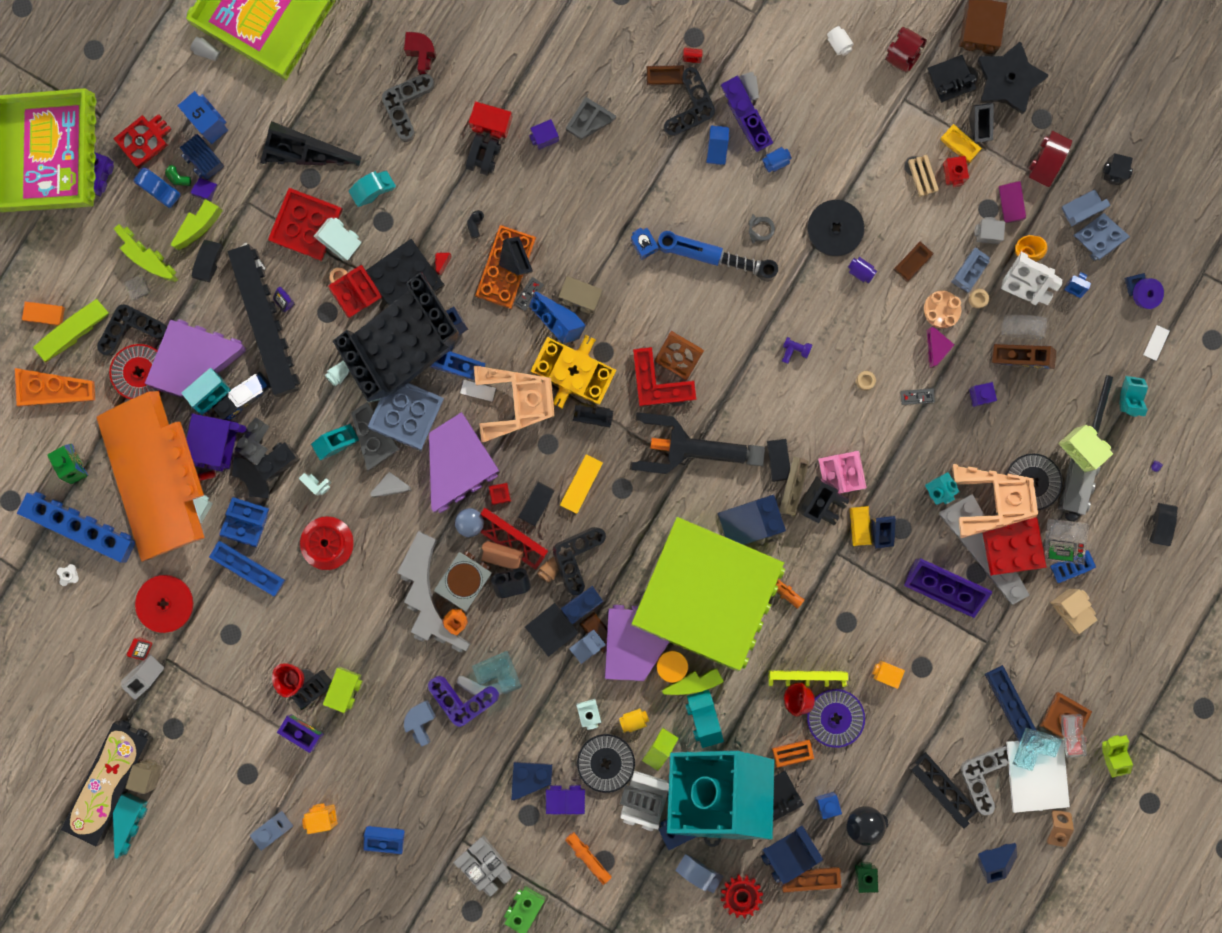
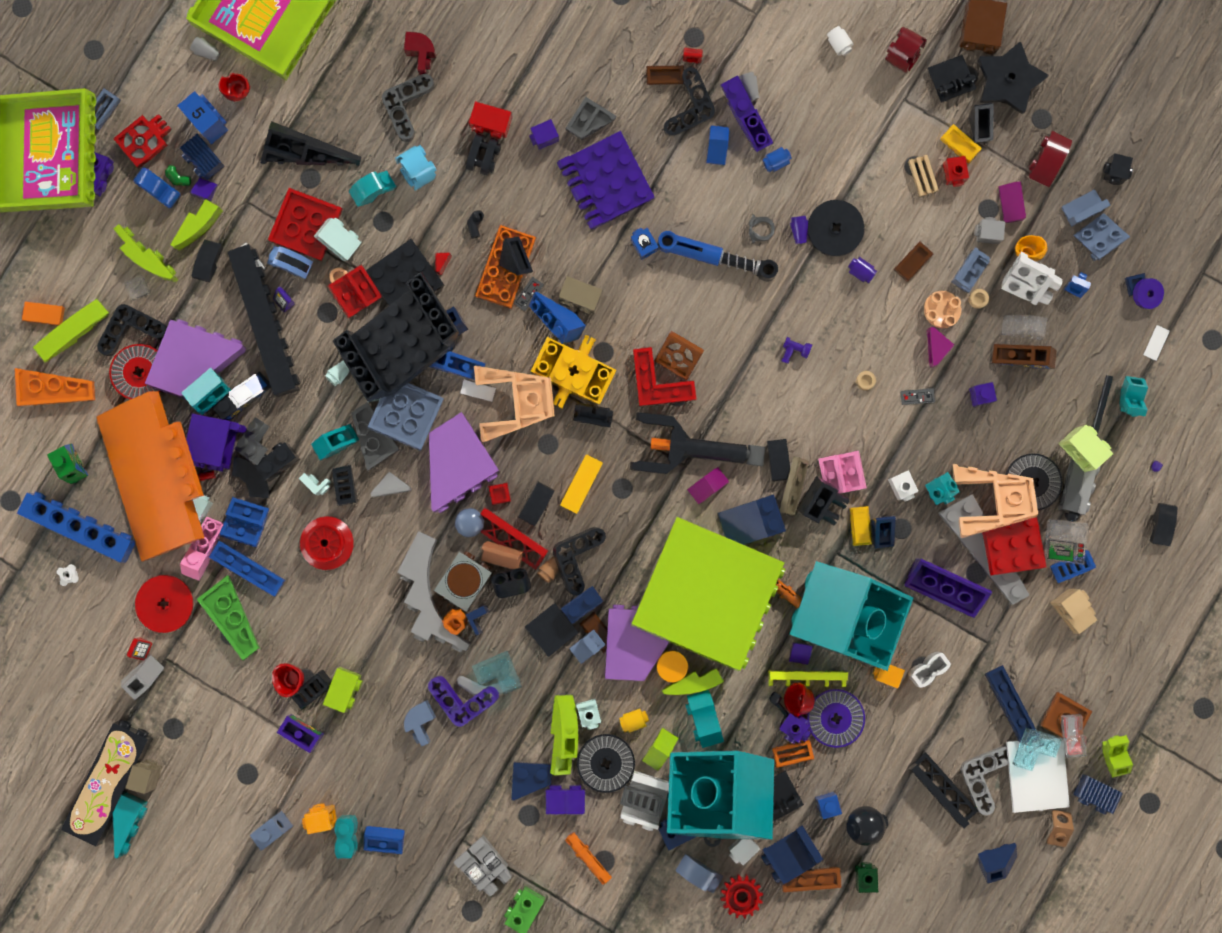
none -> sand blue tile [95,88,121,131]
none -> bright pink slope [180,517,224,581]
none -> bright green wing [197,575,260,660]
none -> red hair [218,73,250,102]
none -> medium blue brick [267,246,313,279]
none -> black slope [332,465,358,506]
none -> teal brick [335,815,358,859]
none -> medium azure brick [395,145,437,191]
none -> dark blue panel [466,605,490,636]
none -> lime slope [550,695,578,776]
none -> dark purple hinge [557,131,655,230]
none -> magenta slope [687,467,729,505]
none -> white brick [729,839,760,865]
none -> black hand [769,691,789,718]
none -> dark purple brick [779,713,811,744]
none -> teal brick [789,561,913,671]
none -> dark purple slope [789,642,813,665]
none -> dark purple cone [790,216,808,244]
none -> white brick [888,470,918,502]
none -> white brick [908,652,951,688]
none -> dark blue brick [1073,774,1123,815]

